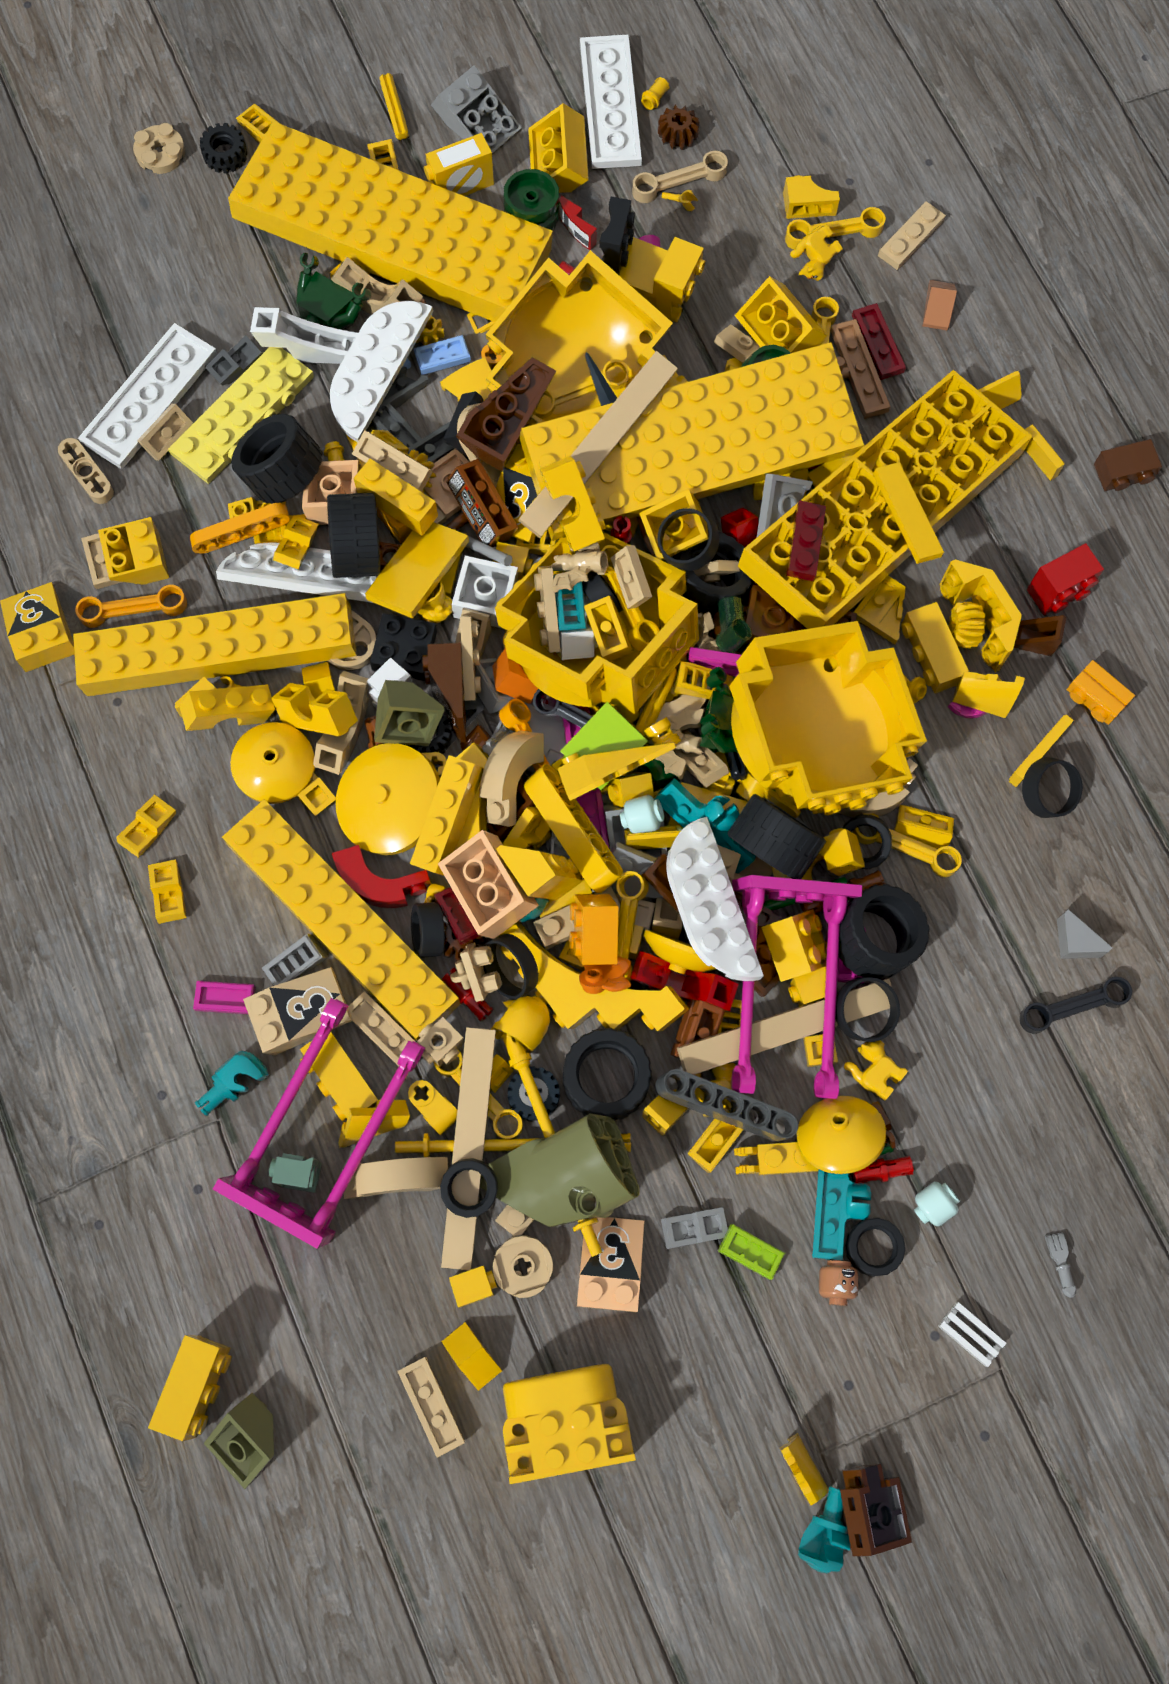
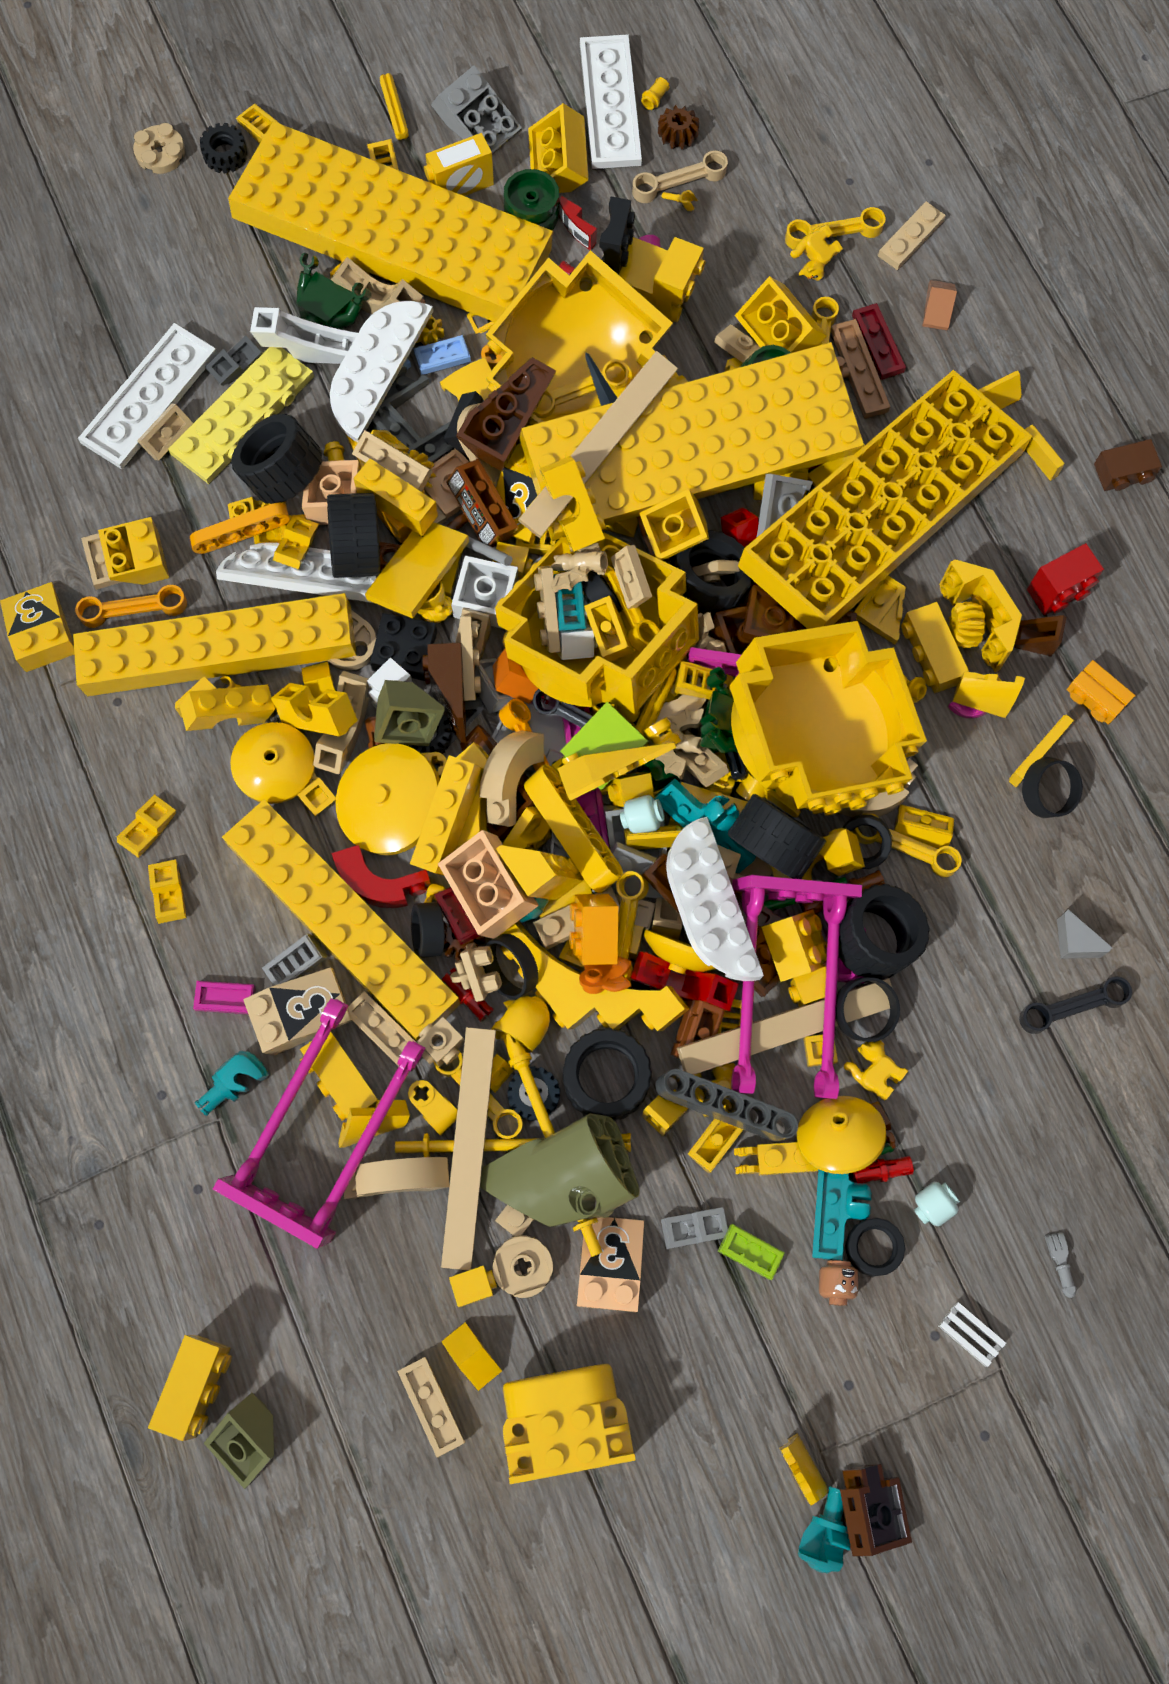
tan beam [58,438,114,504] -> none
sand green window [269,1153,322,1193] -> none
black tyre [440,1158,498,1218] -> none
light grey axle [482,726,514,756] -> none
red pin [611,516,632,544] -> none
black tyre [658,508,719,571] -> none
clear green piece [716,596,752,653] -> none
yellow arch [783,175,840,219] -> none
dark red plate [786,500,826,582] -> none
yellow tile [873,462,944,564] -> none

